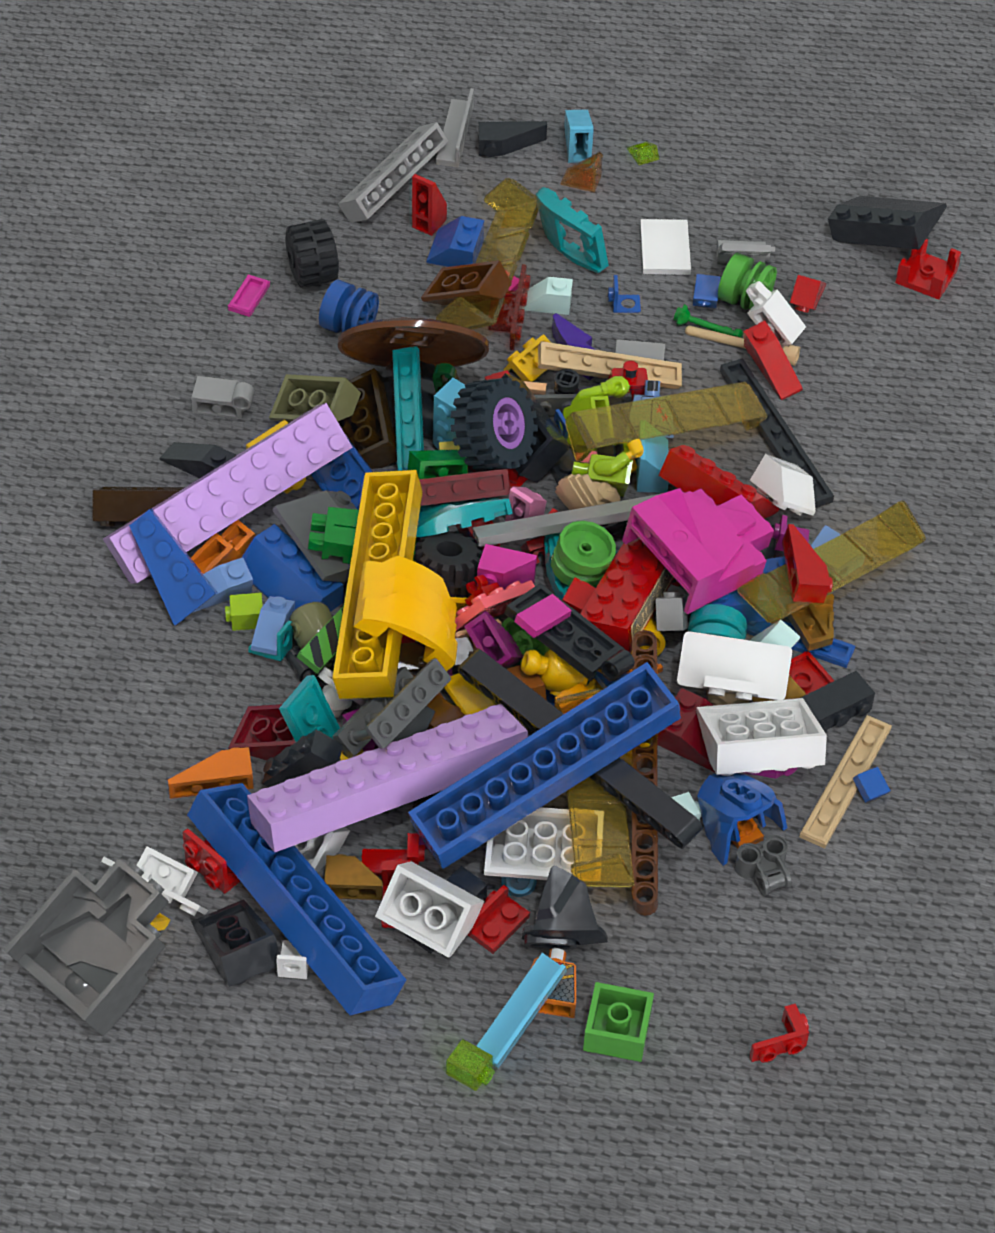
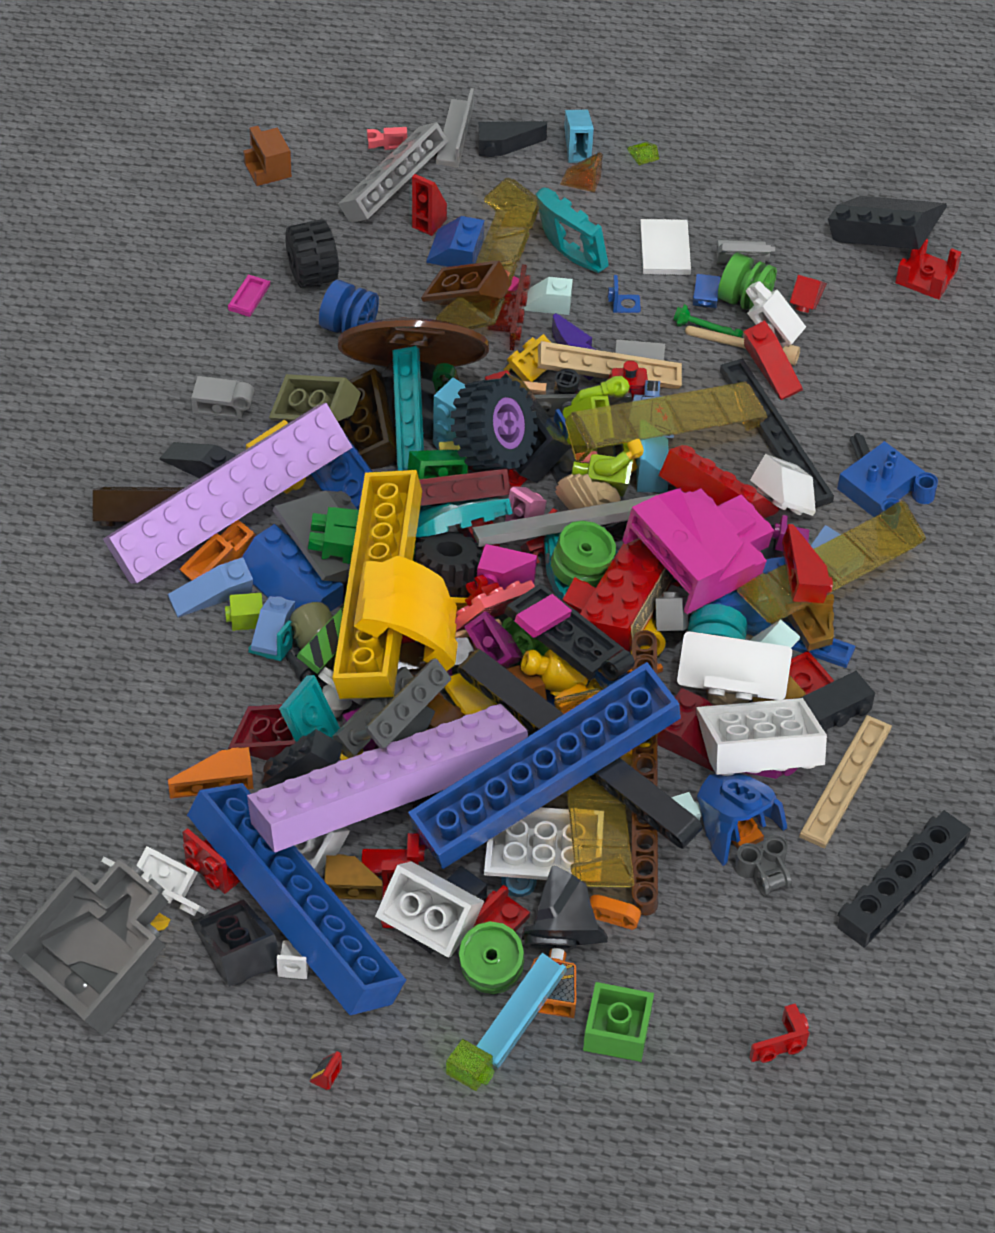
blue wing [129,509,217,626] -> none
blue tile [853,767,891,803] -> none
none -> dark orange plate [243,126,292,186]
none -> red slope [310,1051,342,1090]
none -> coral plate [367,127,407,150]
none -> bright green wheel [459,921,524,994]
none -> orange beam [589,895,641,930]
none -> blue piece [837,433,938,530]
none -> black brick [837,810,971,948]

